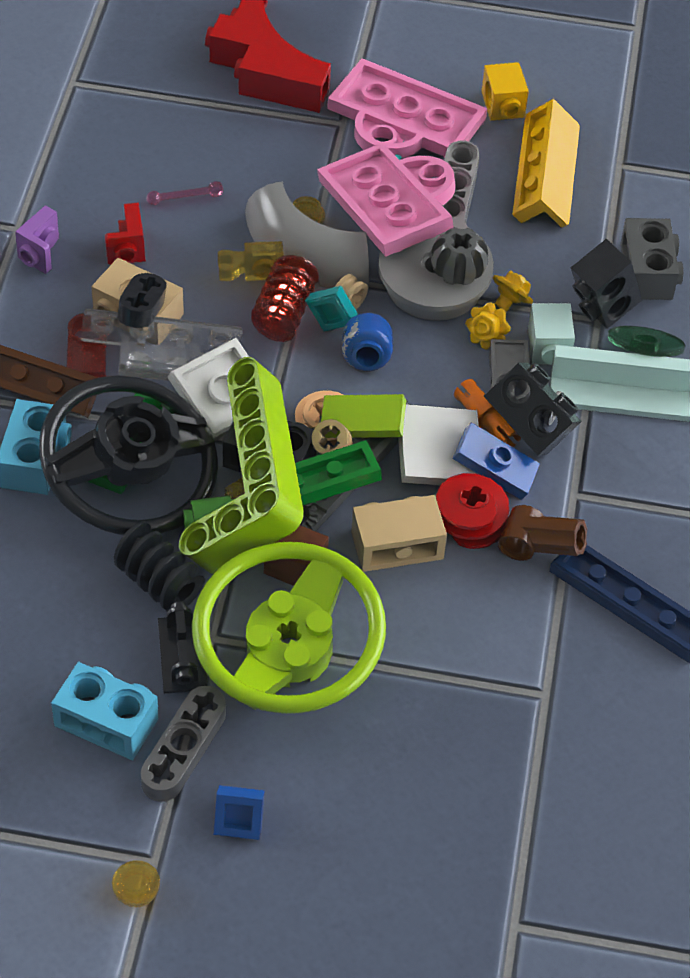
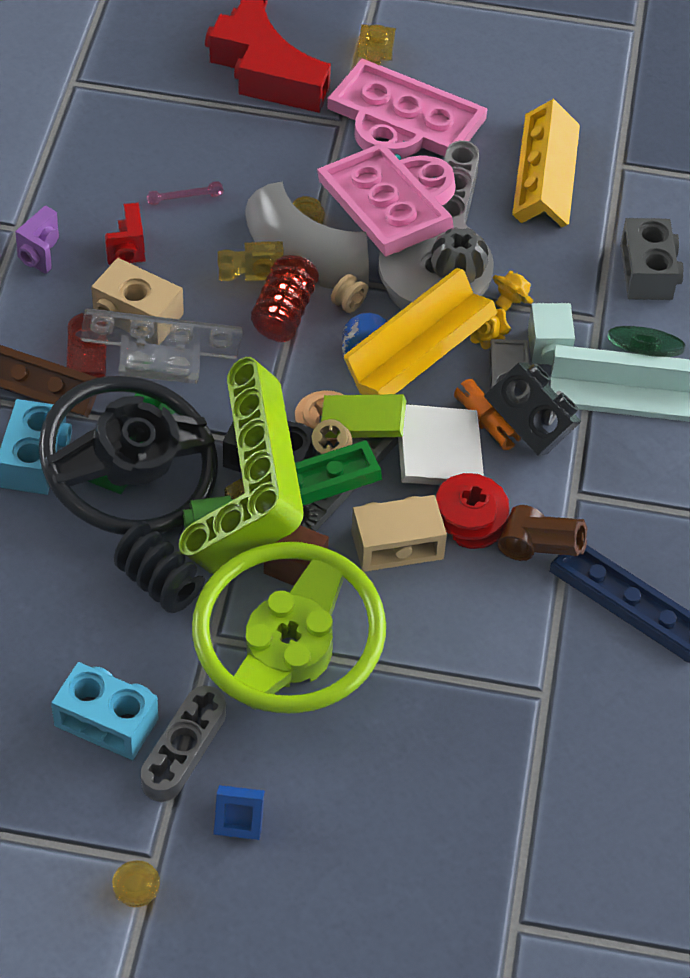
black beam [117,273,167,328] -> none
black hinge [158,602,208,694] -> none
white tile [168,338,249,441] -> none
teal tile [305,286,358,332] -> none
plate [453,422,540,500] -> none
yellow brick [481,62,529,121] -> none
black brick [571,238,642,329] -> none
none -> yellow panel [344,268,498,395]
none -> clear yellow plate [357,24,396,65]

